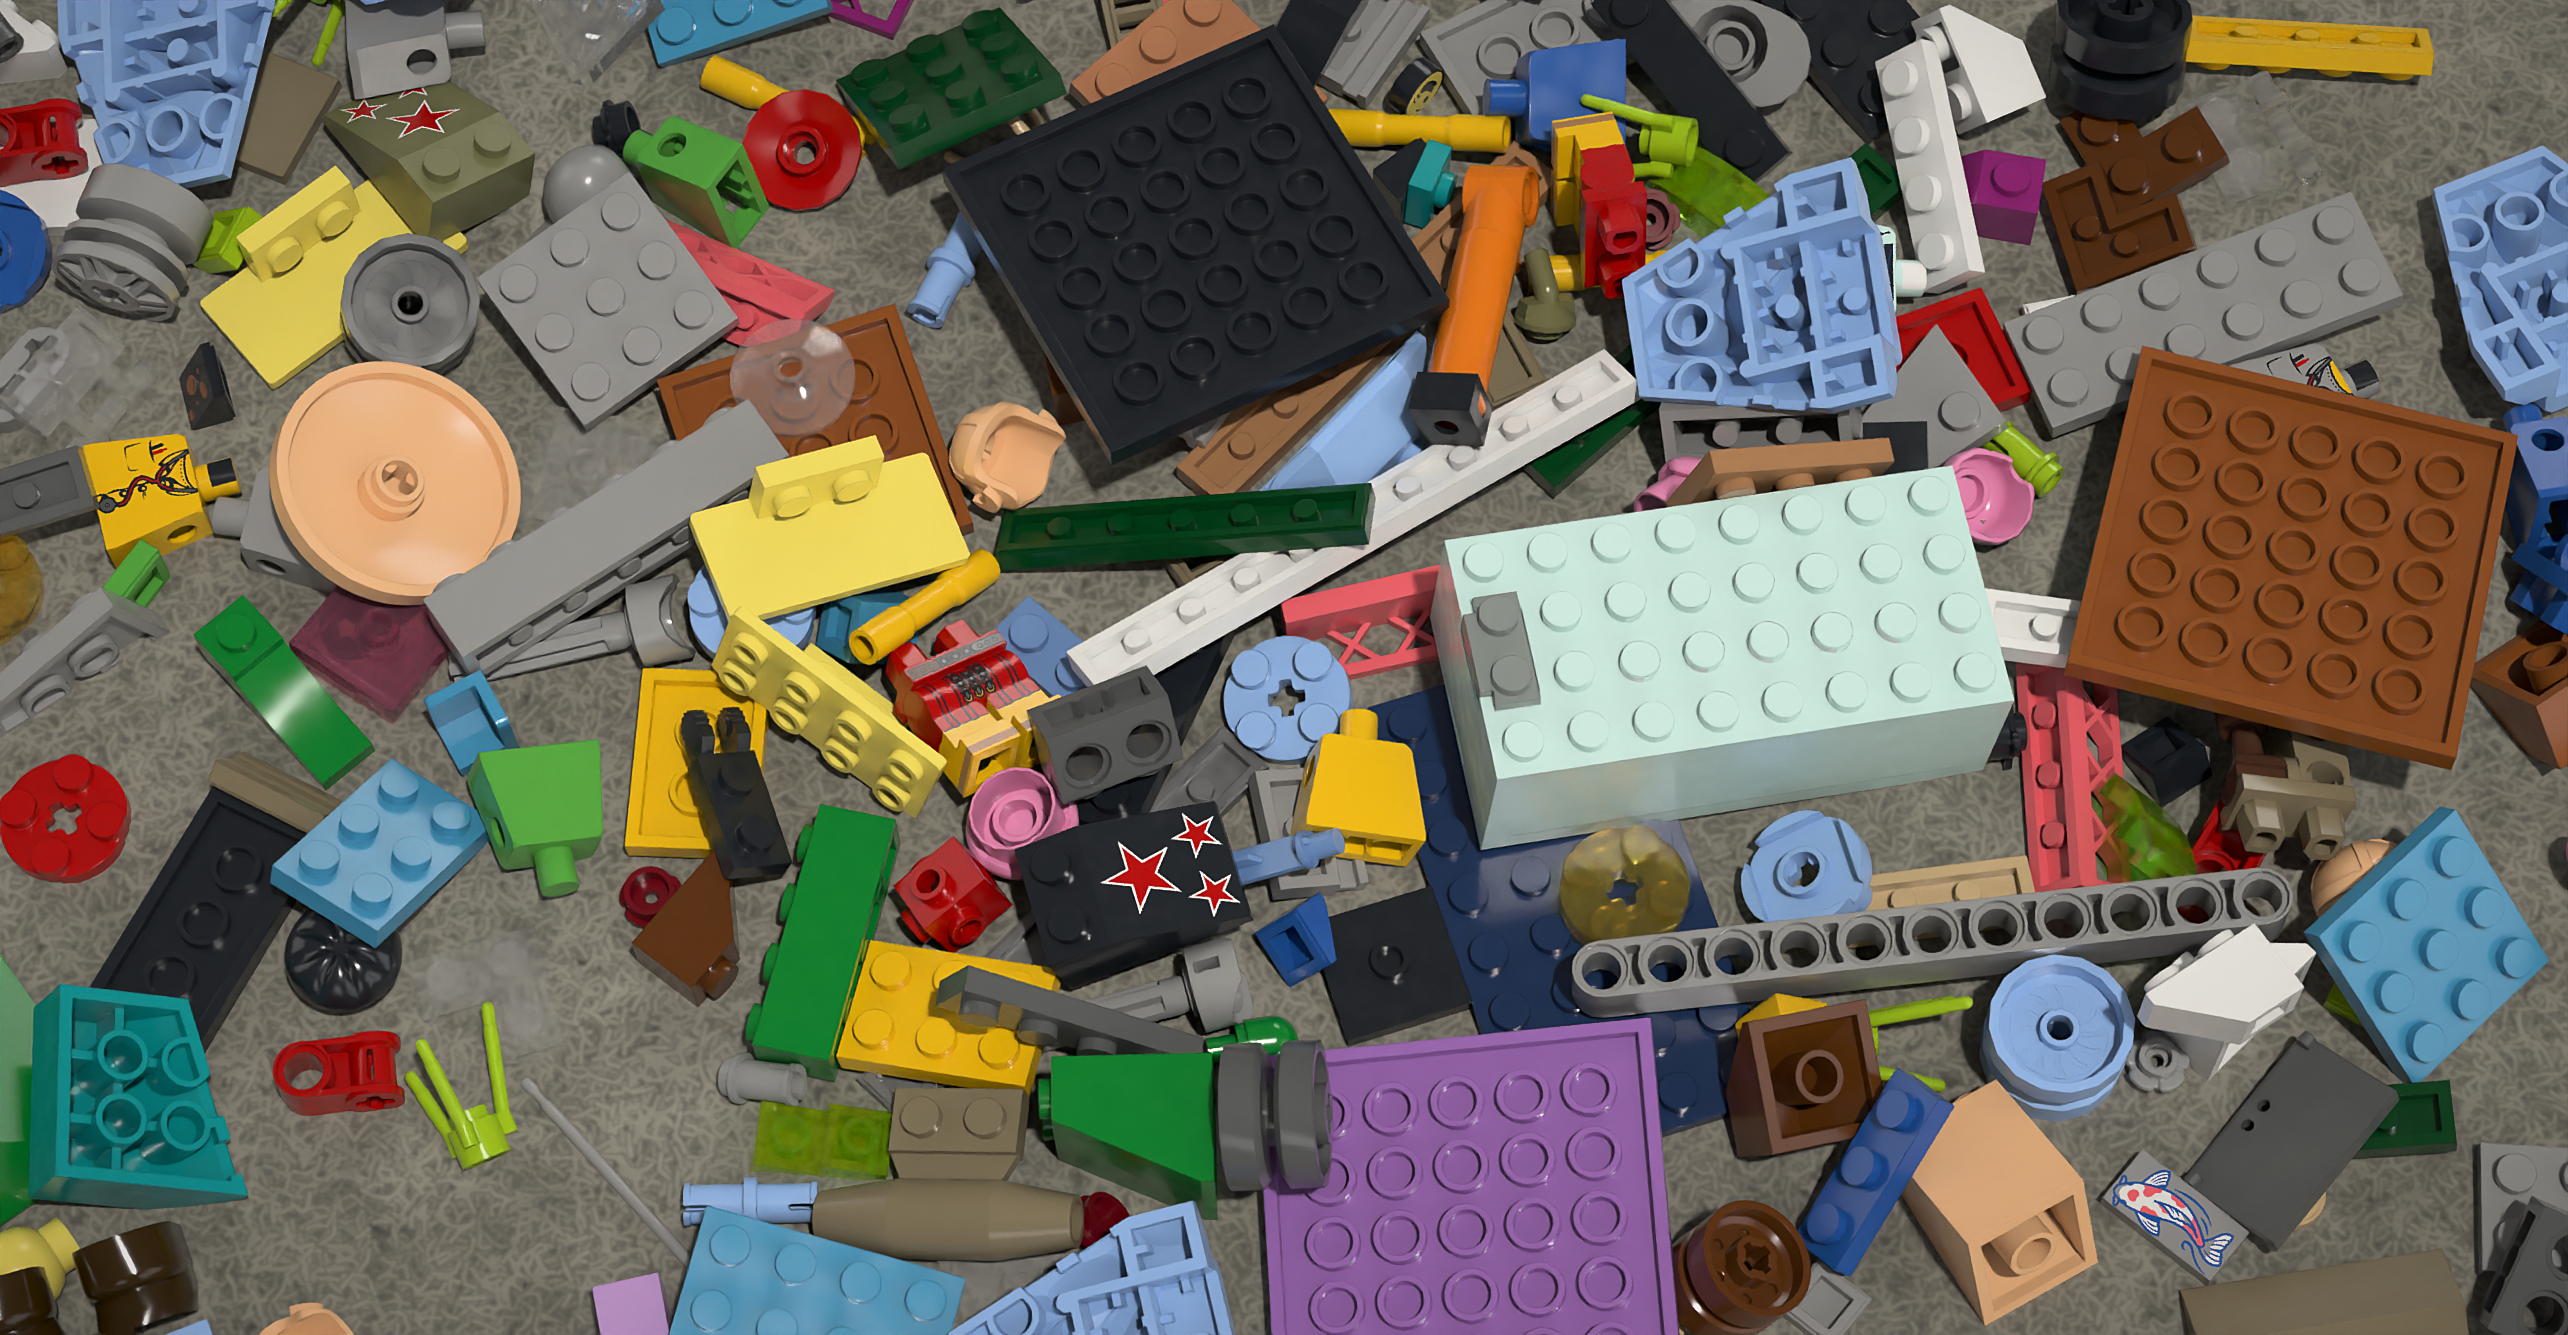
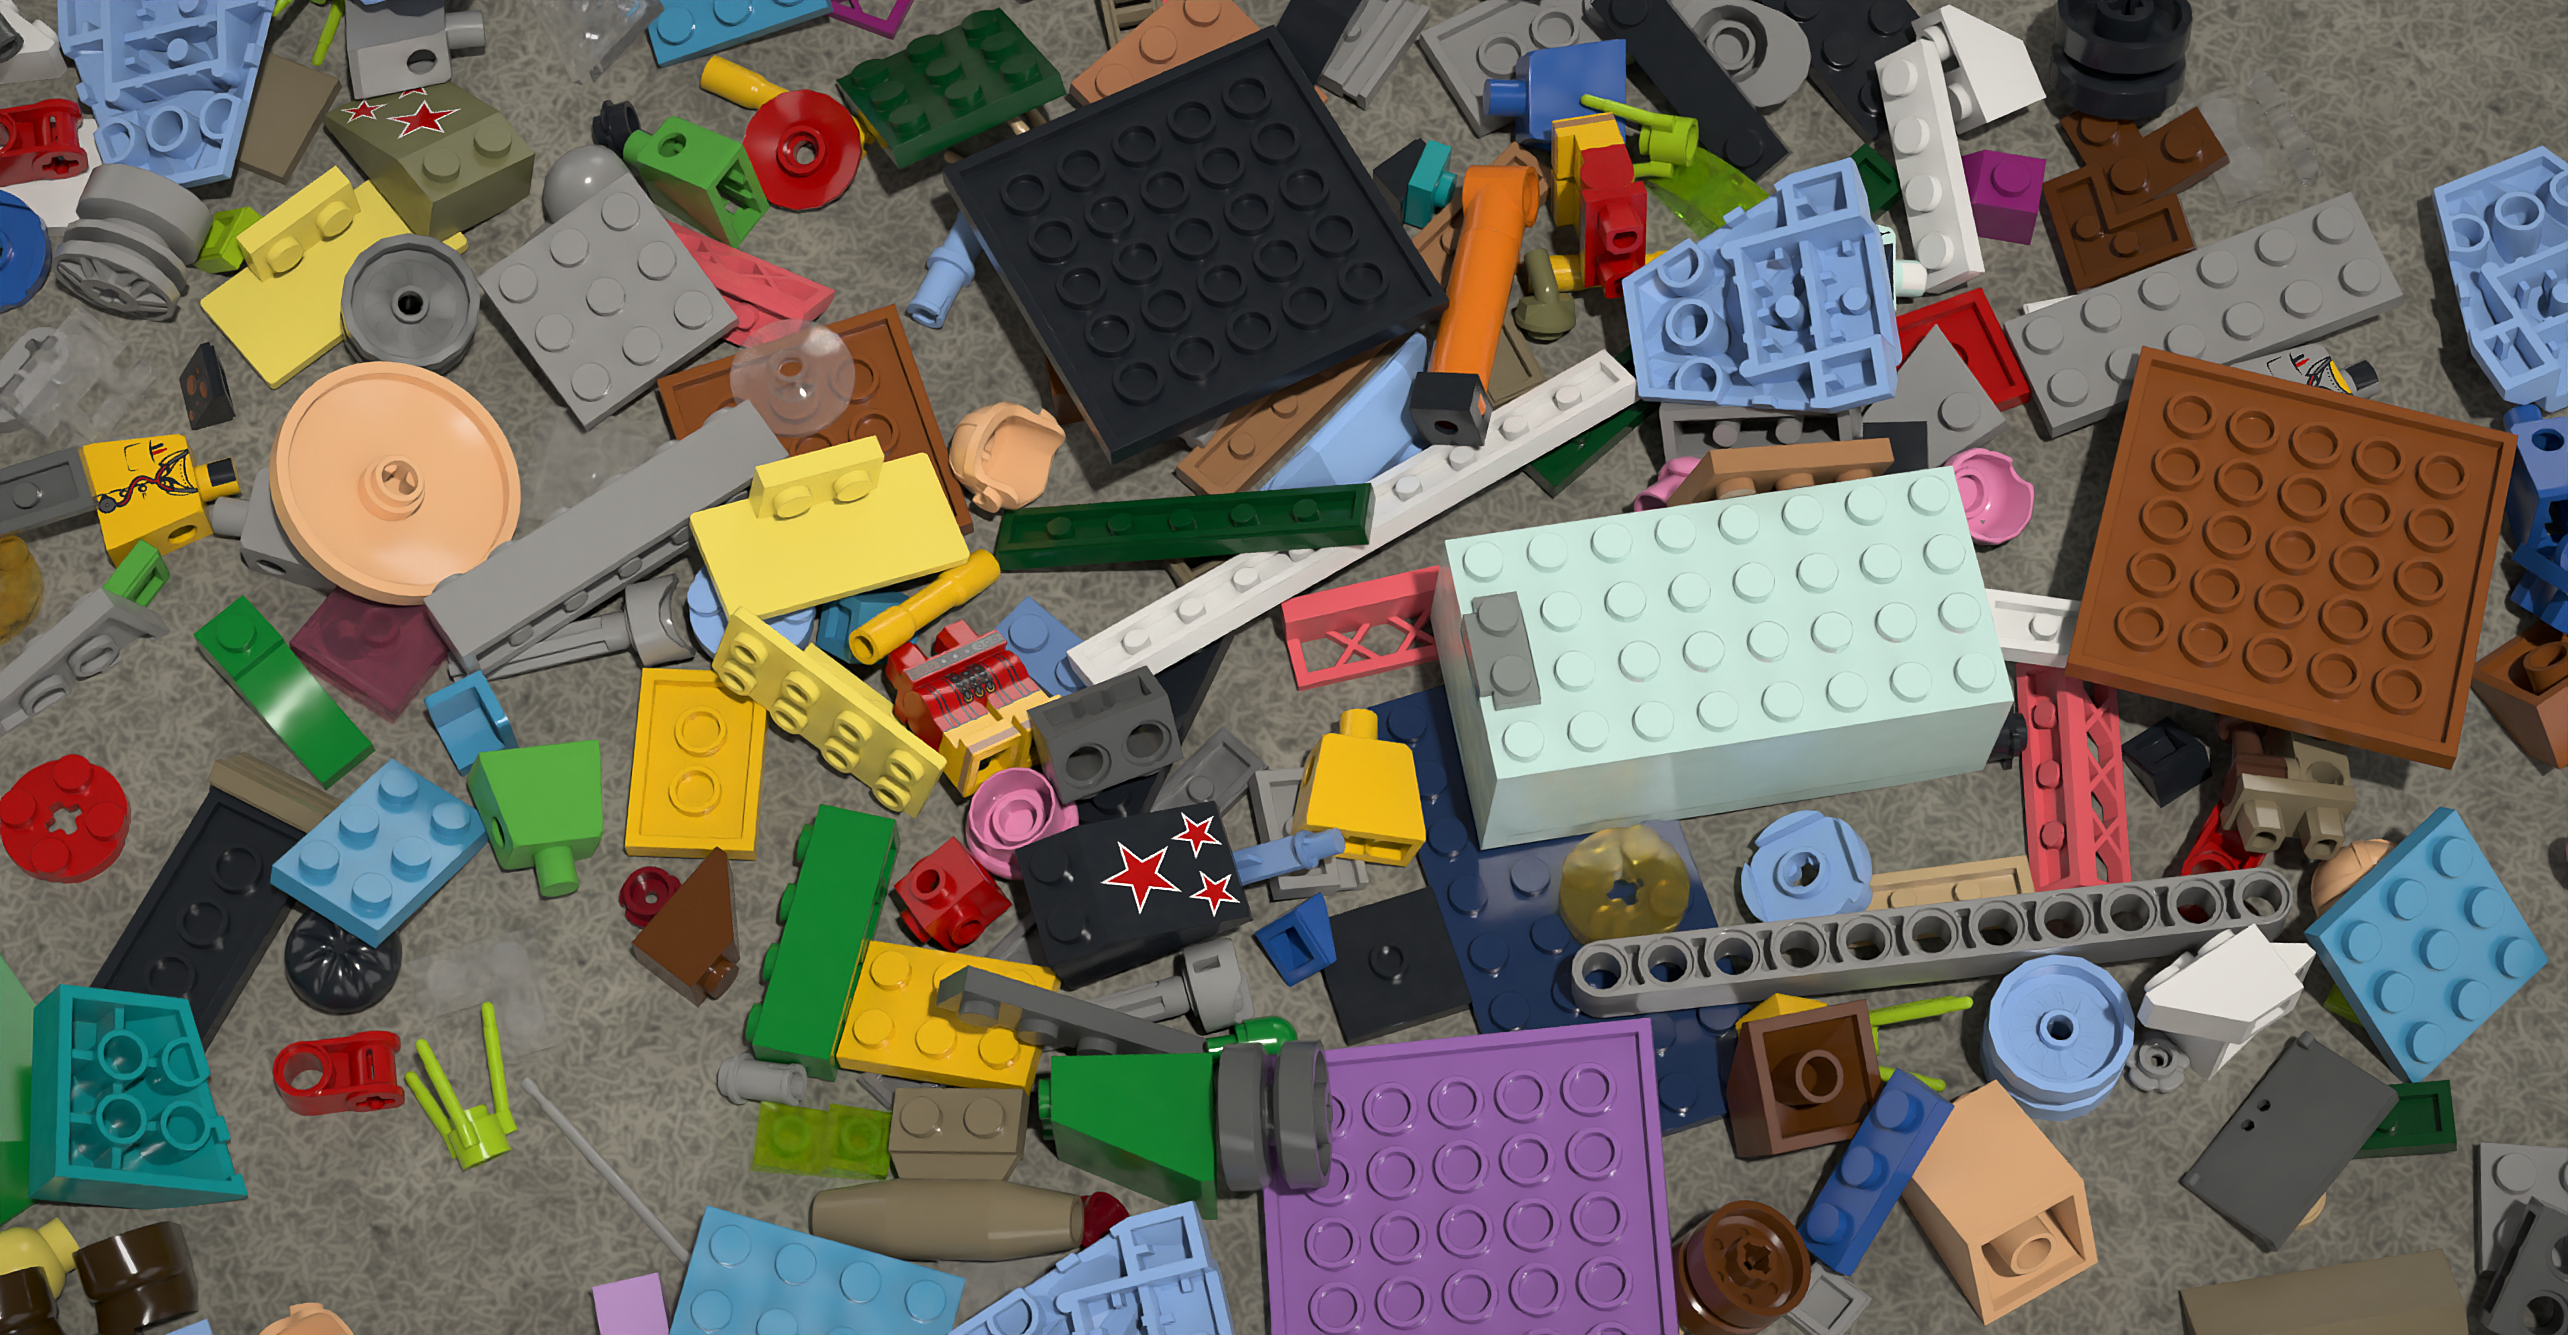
black hinge [680,707,792,879] -> none
light blue pin [683,1177,819,1226] -> none
light blue plate [1224,636,1354,765] -> none
yellow piece [1328,108,1511,153] -> none
black tile [1388,57,1444,115] -> none
dark red plate [1646,189,1681,250] -> none
lime pin [1983,421,2065,498] -> none
clear neon green slope [2099,772,2197,879] -> none
tile [2100,1149,2250,1286] -> none
yellow plate [2185,15,2435,80] -> none

